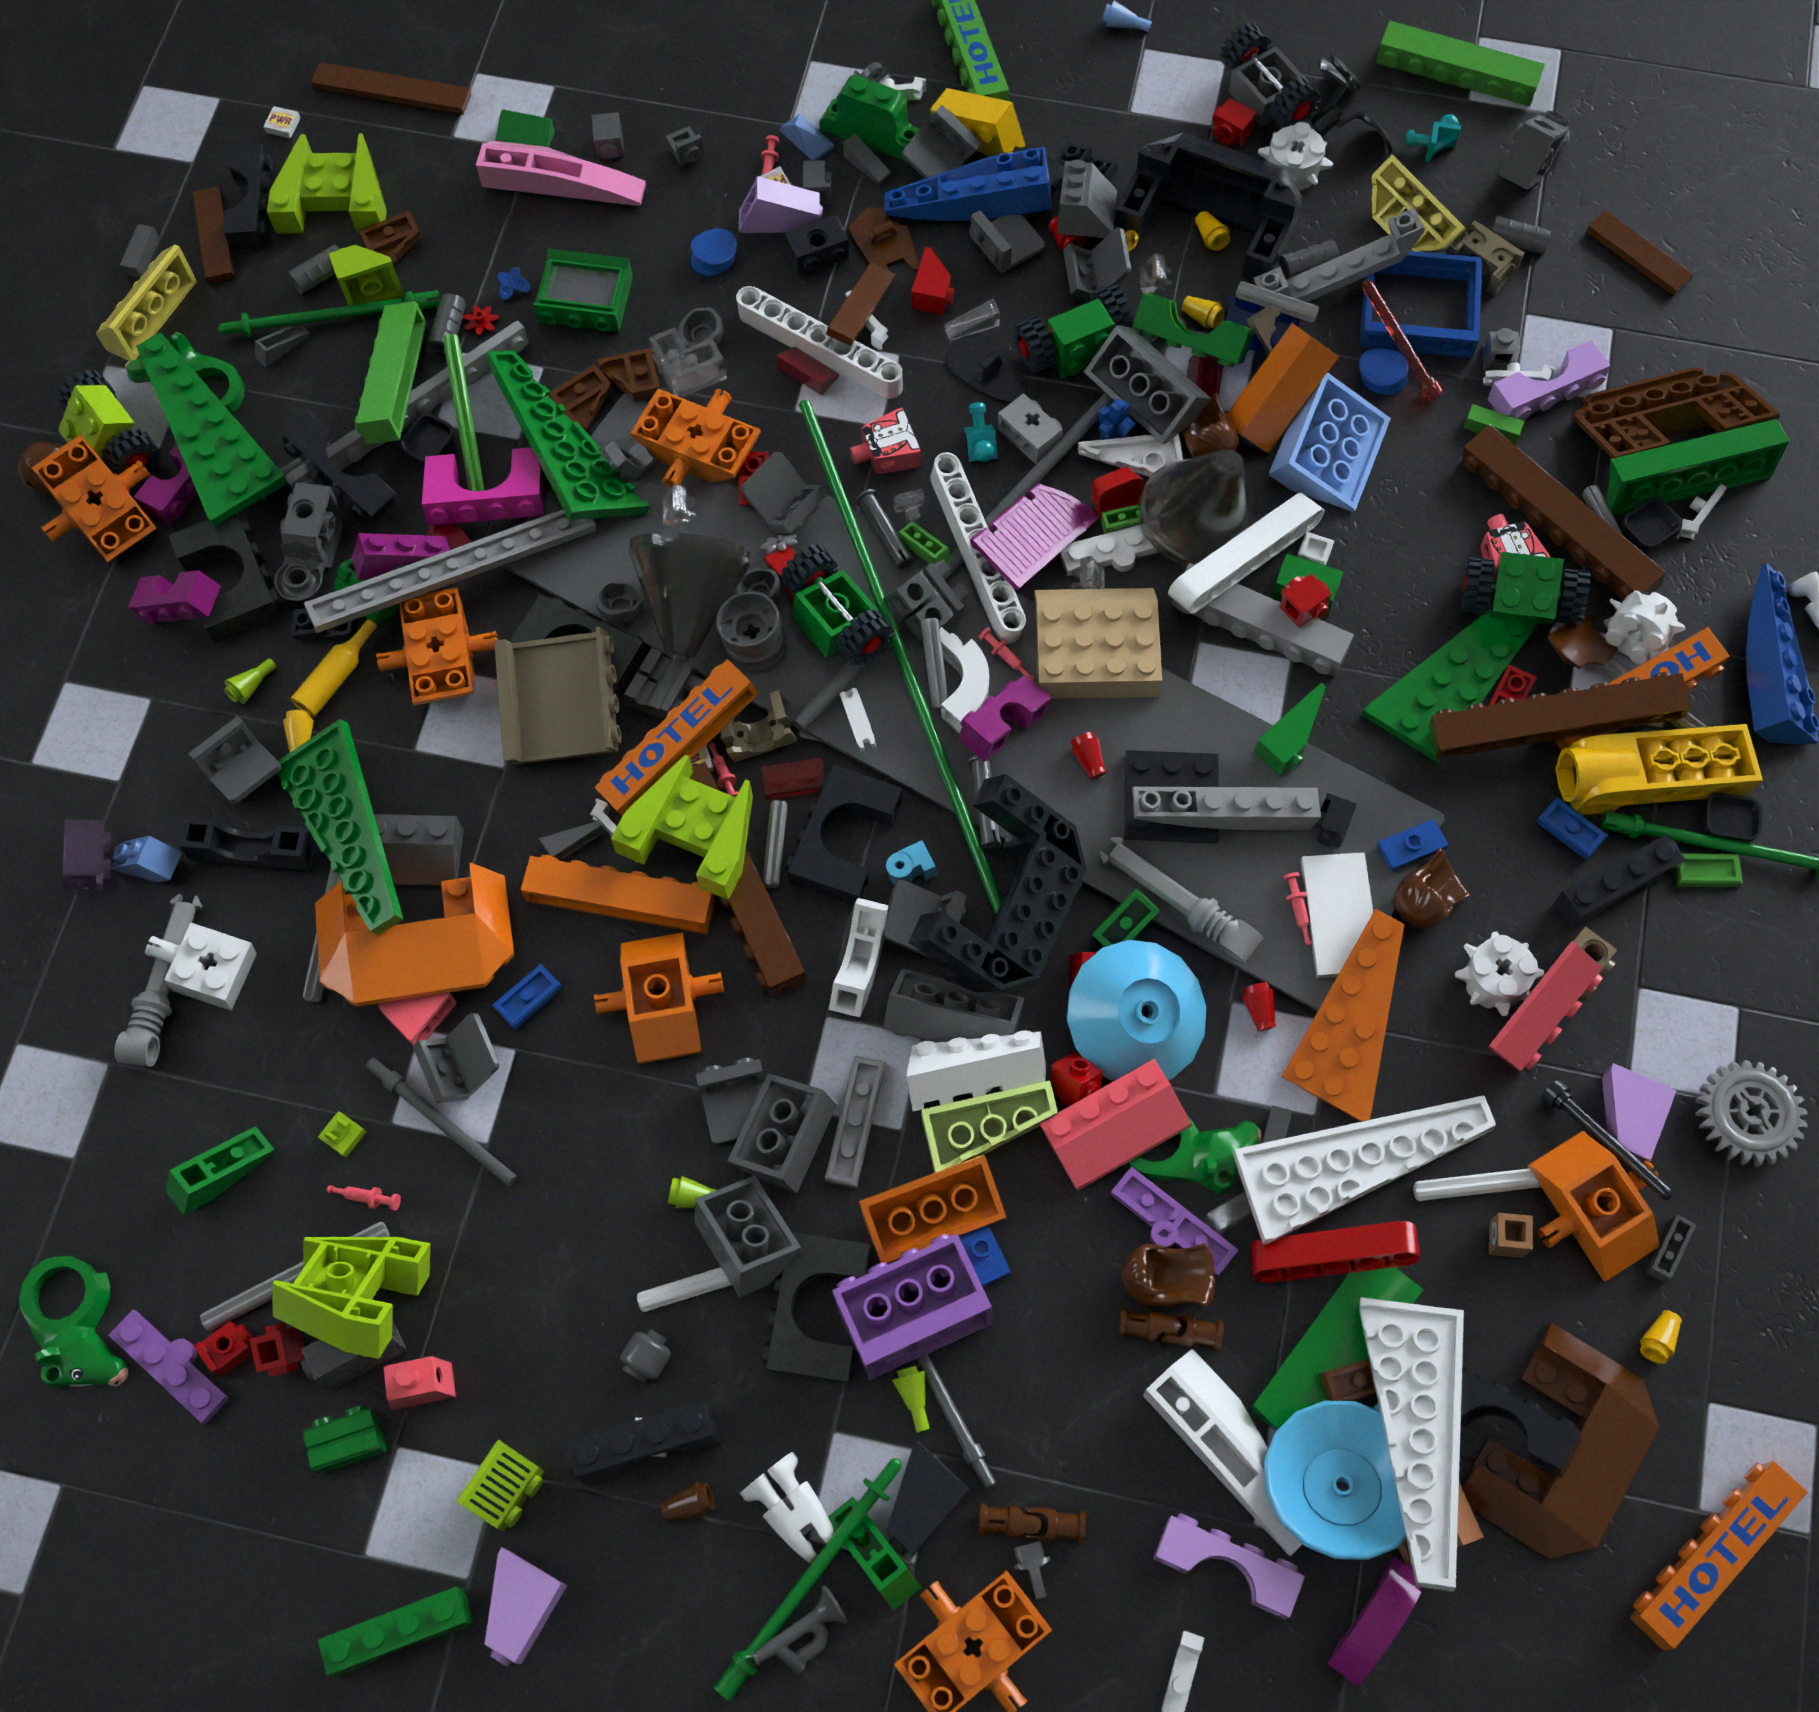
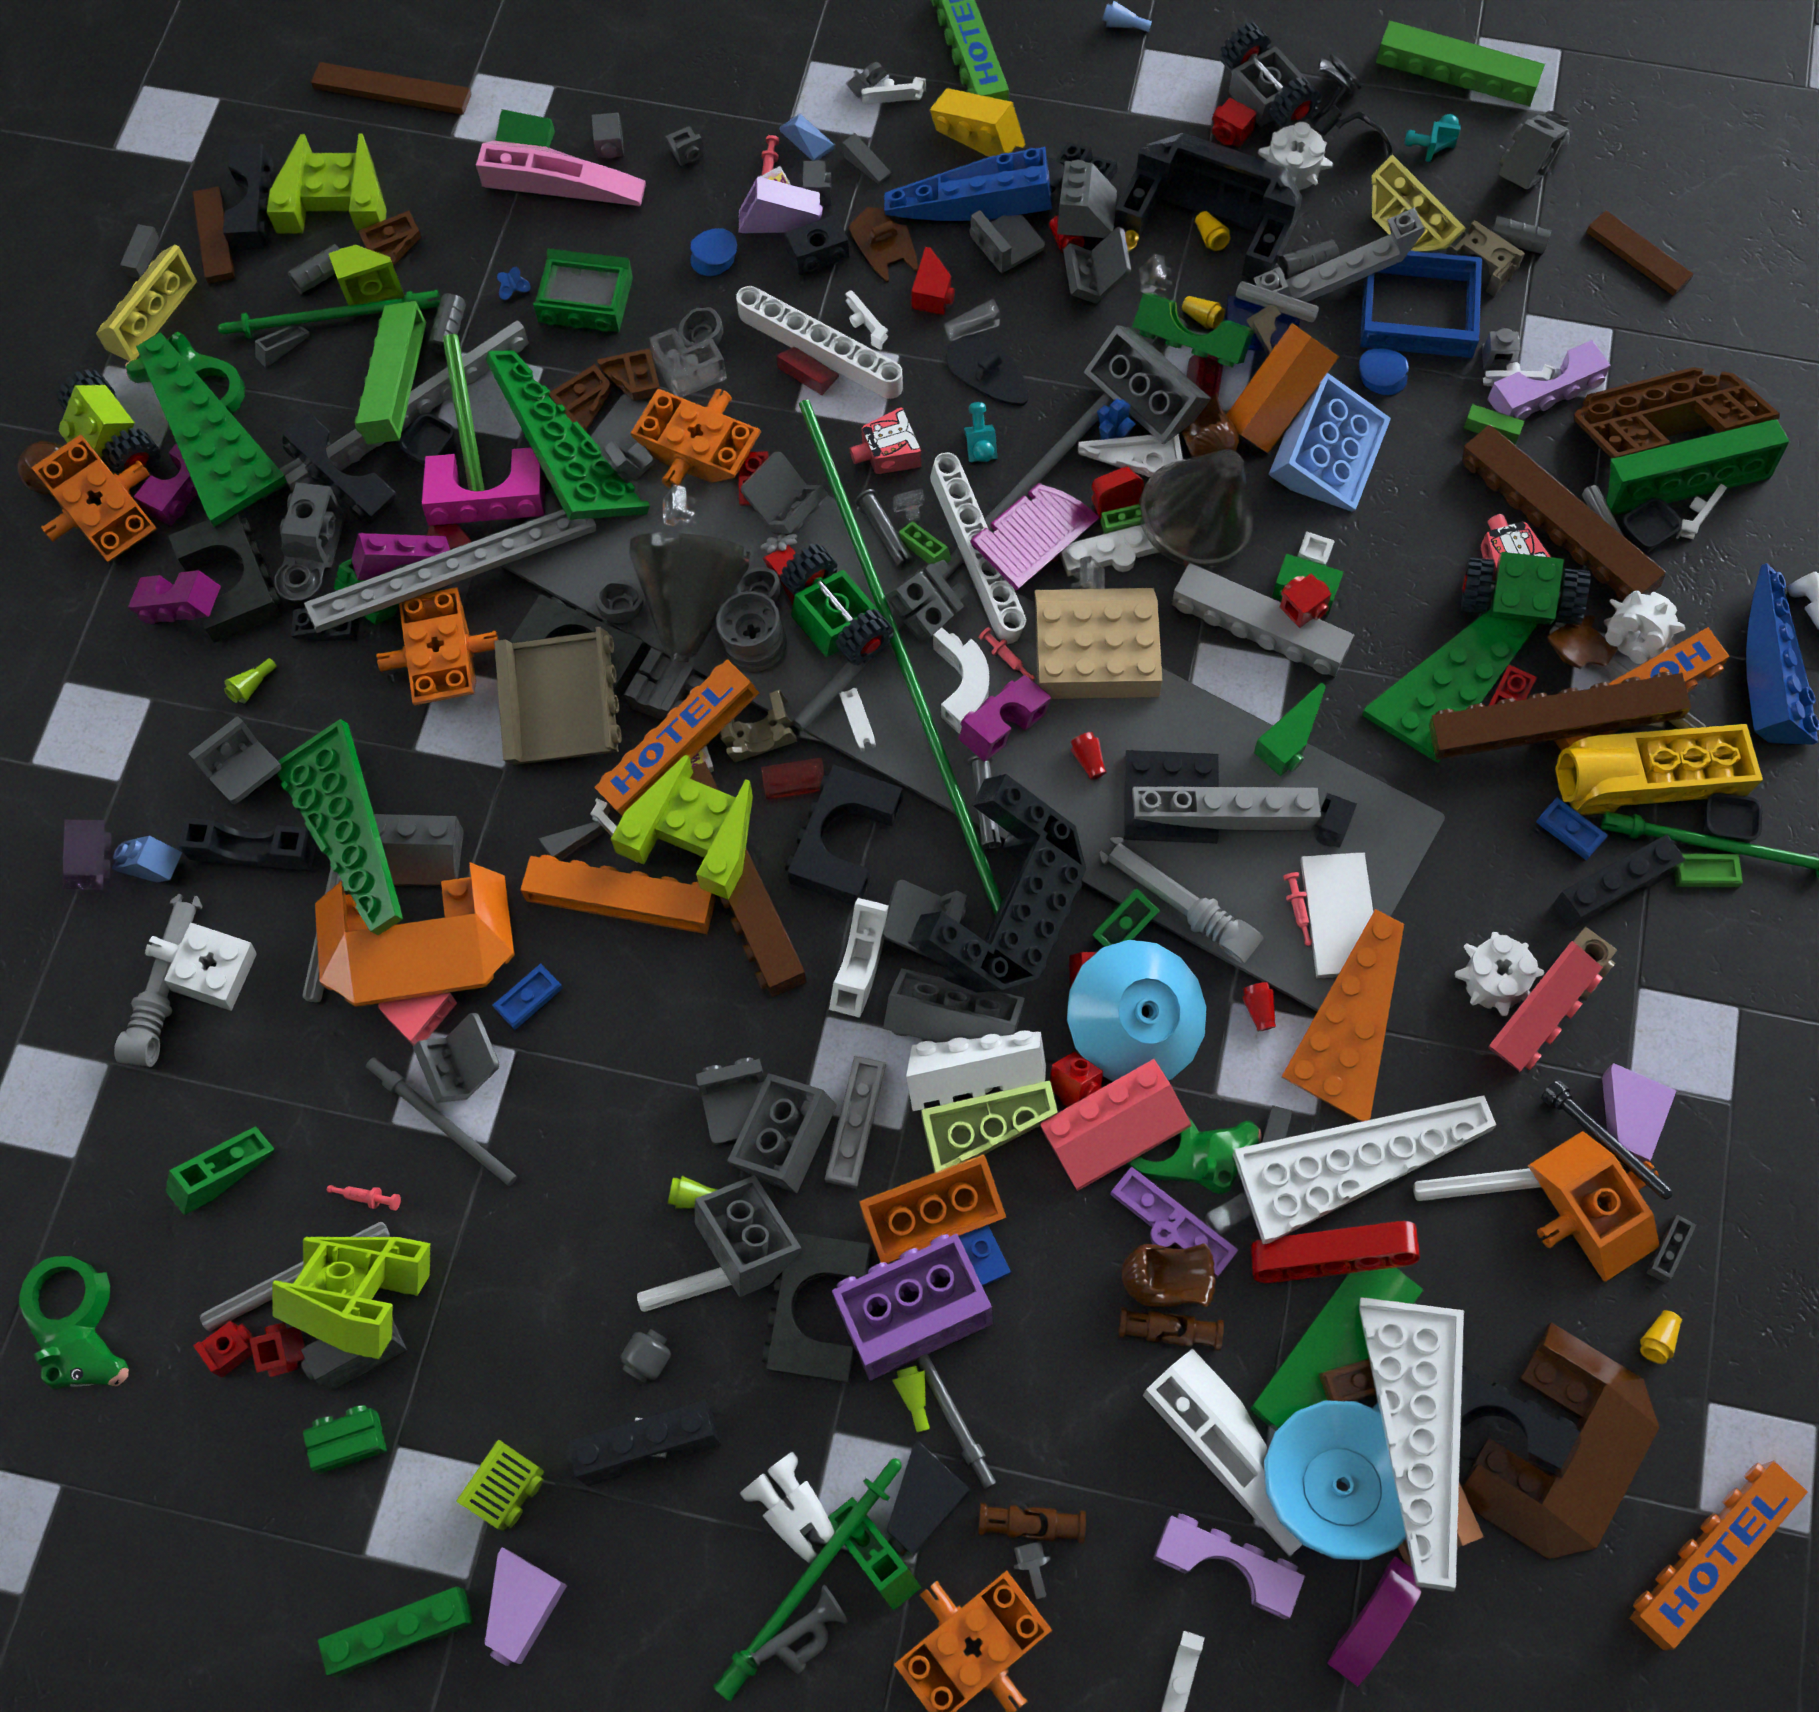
medium lavender hinge [109,1309,230,1425] -> none
tile [263,106,301,139] -> none
yellow cone [283,710,314,752] -> none
yellow piece [290,619,377,717] -> none
lime tile [318,1111,366,1158] -> none
coral torso [384,1357,456,1410] -> none
red plant [463,306,499,336] -> none
orange slope [594,932,724,1064] -> none
reddish brown cone [660,1482,715,1522] -> none
coral piece [708,742,739,797] -> none
light grey axle [762,800,788,888] -> none
green brick [819,75,920,162] -> none
reddish brown tile [826,262,896,347] -> none
medium azure leg [886,840,937,884] -> none
dark grey bracket [901,105,982,179] -> none
light grey axle [921,618,948,708] -> none
light grey brick [998,393,1063,464] -> none
brick [1012,283,1134,379] -> none
white beam [1168,492,1324,614] -> none
clear red piece [1362,279,1445,403] -> none
blue plate [1376,819,1449,872] -> none
reddish brown piece [1394,848,1470,928] -> none
medium nougat brick [1489,1213,1533,1258] -> none
light grey gear [1695,1060,1808,1167] -> none

